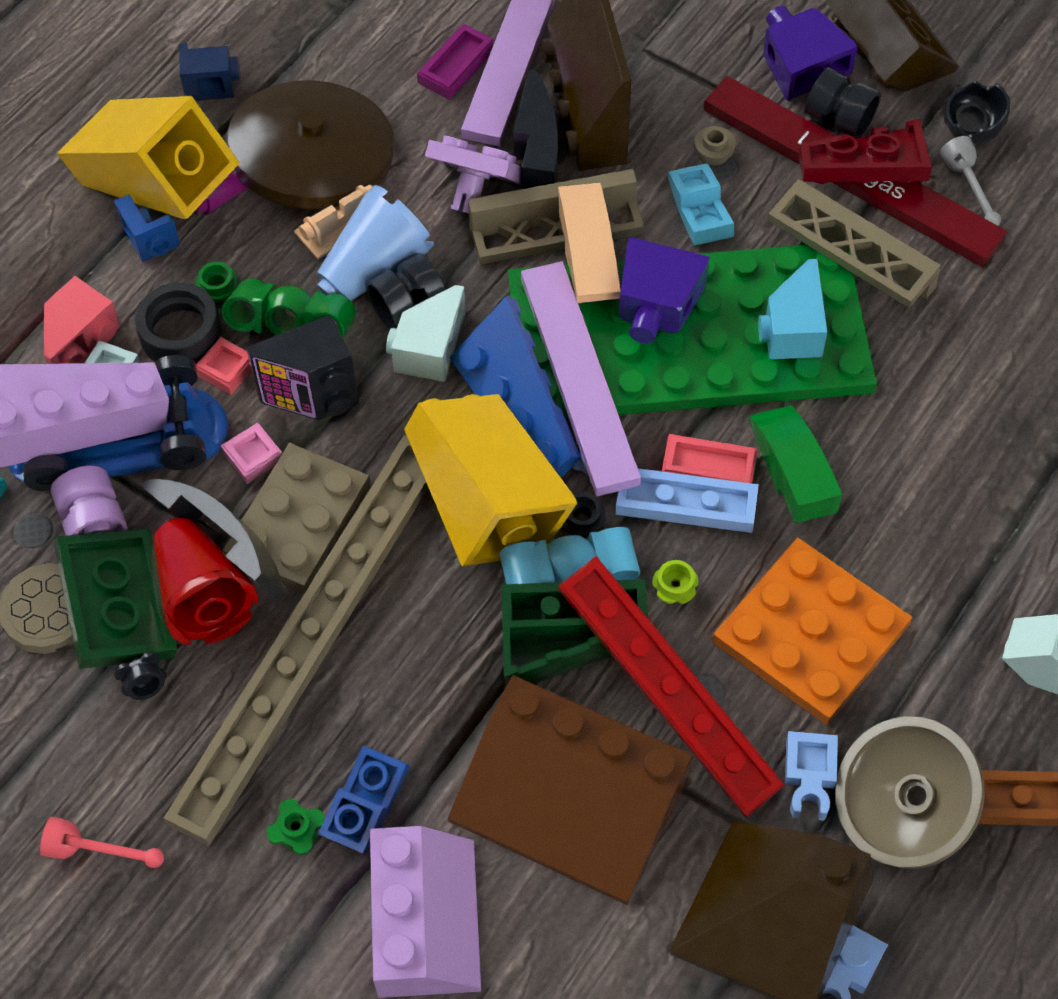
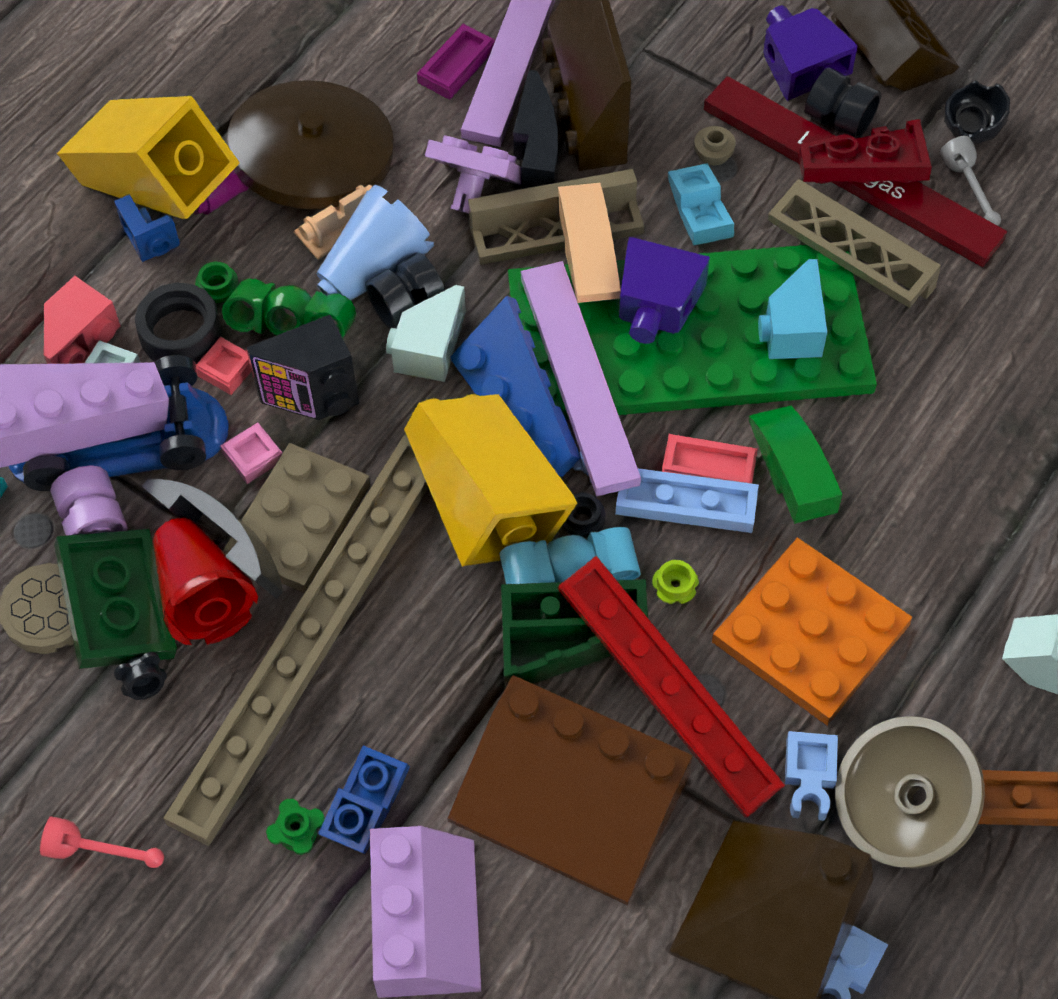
dark blue brick [179,43,241,101] -> none

